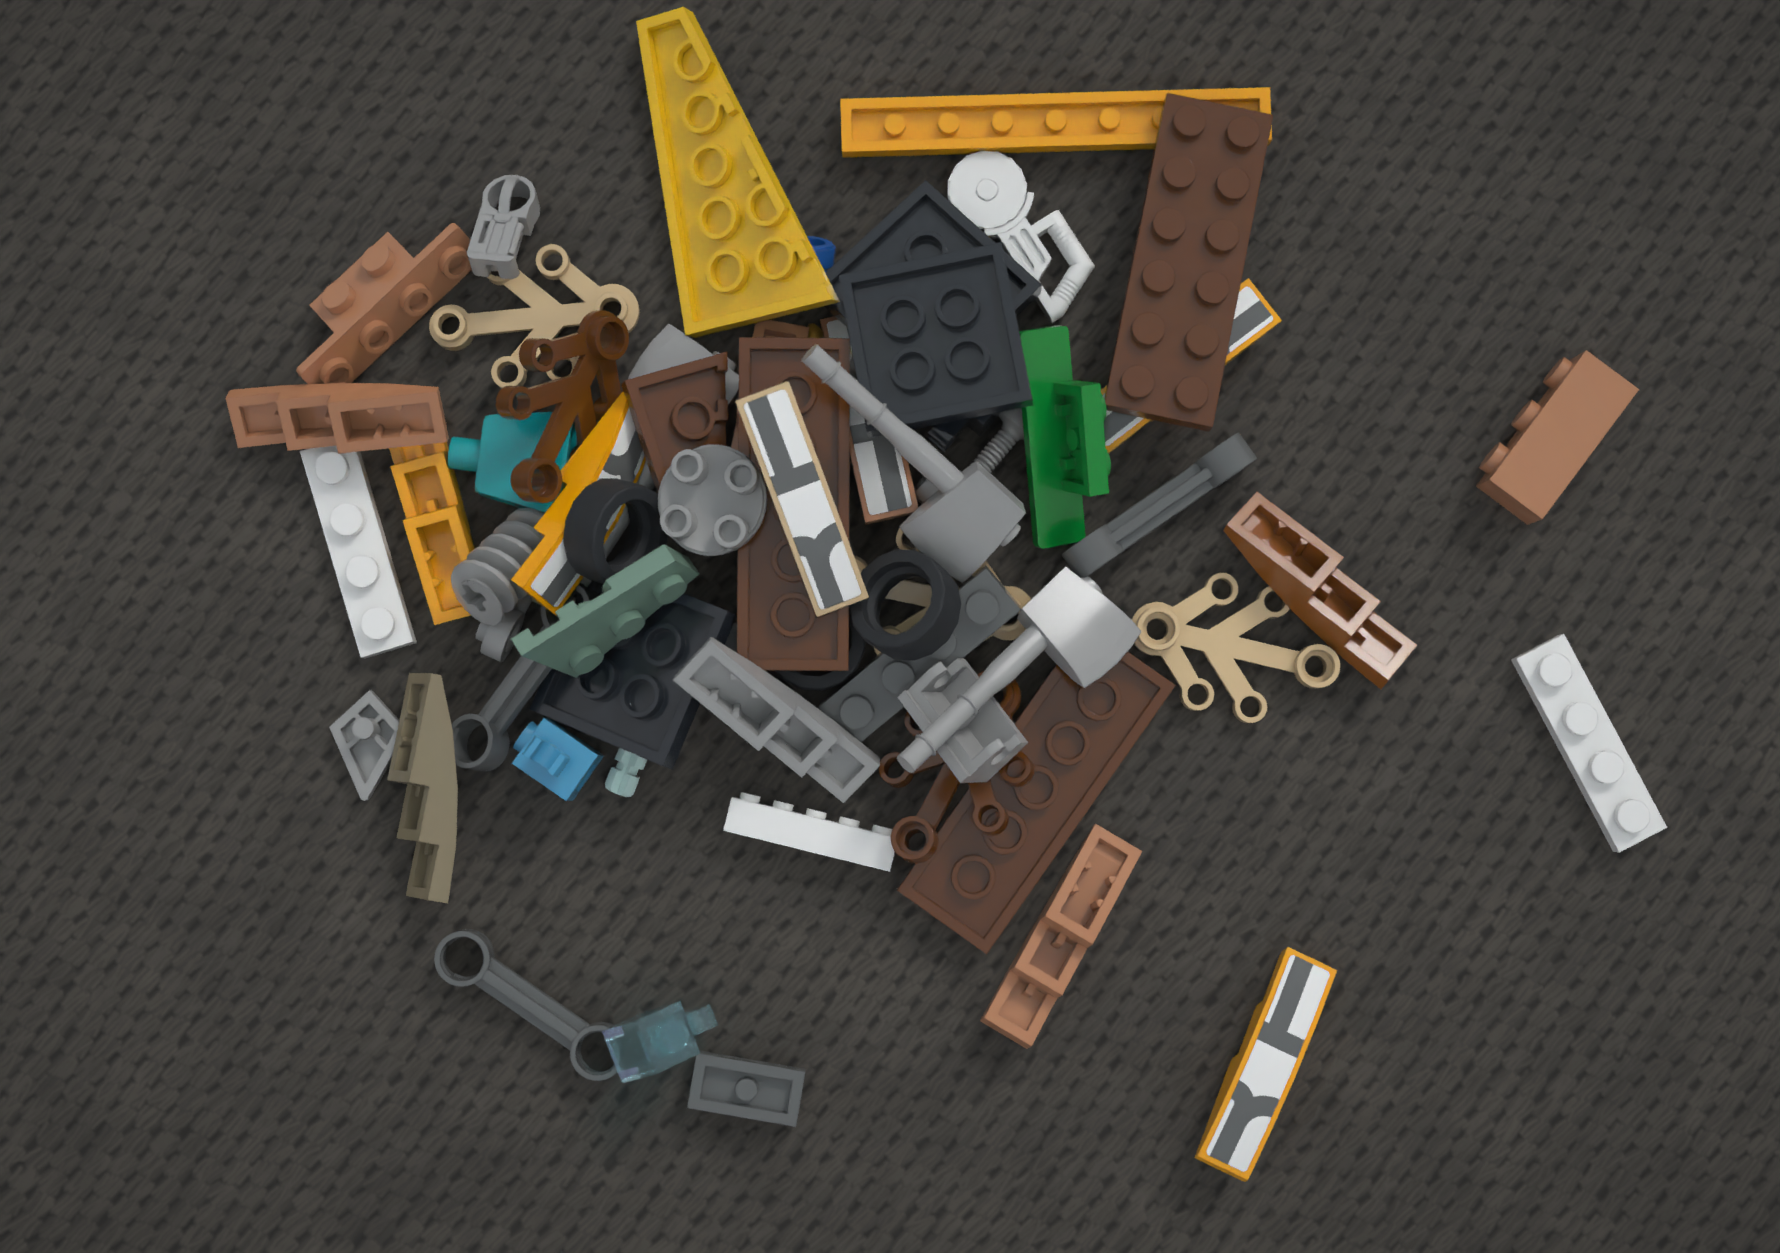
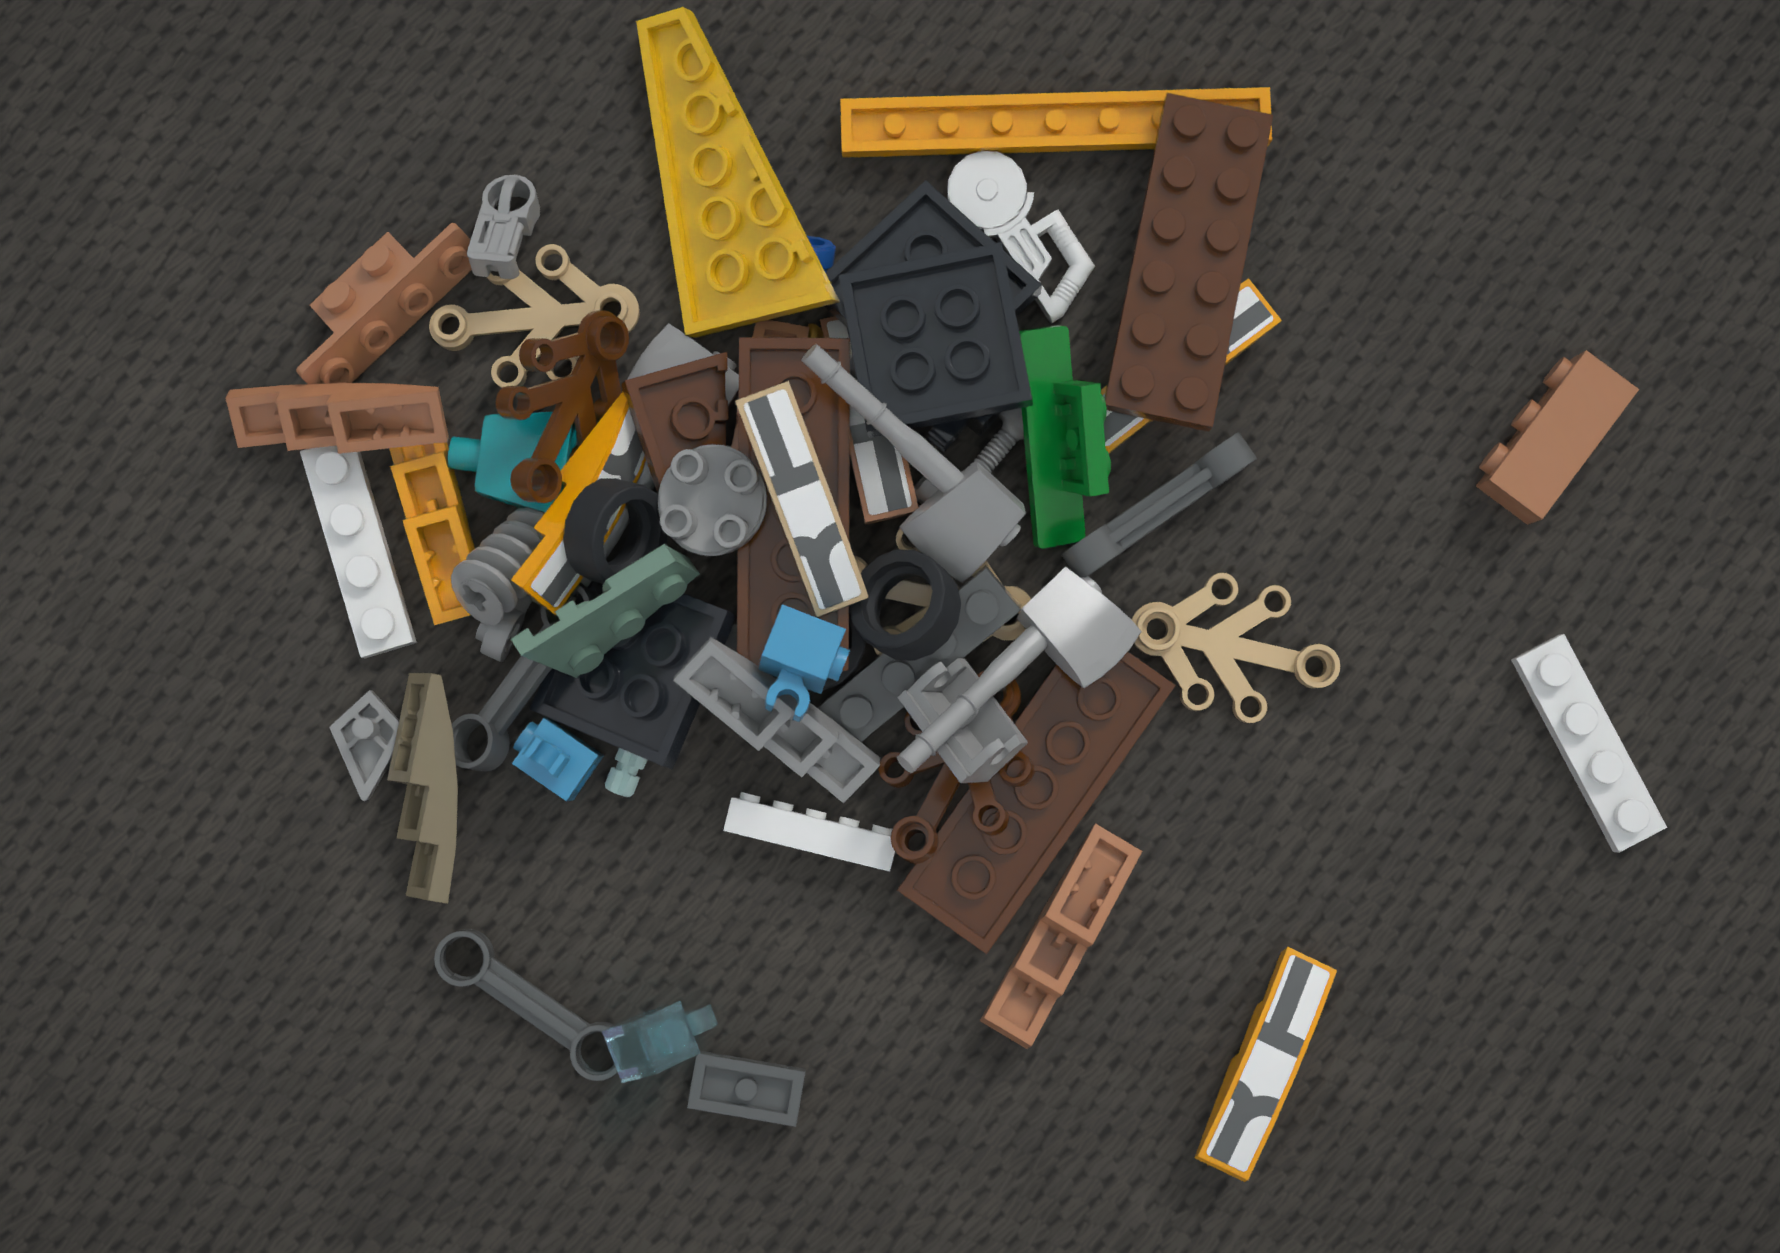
dark orange slope [1224,492,1417,689] -> none
none -> dark azure brick [758,604,850,722]

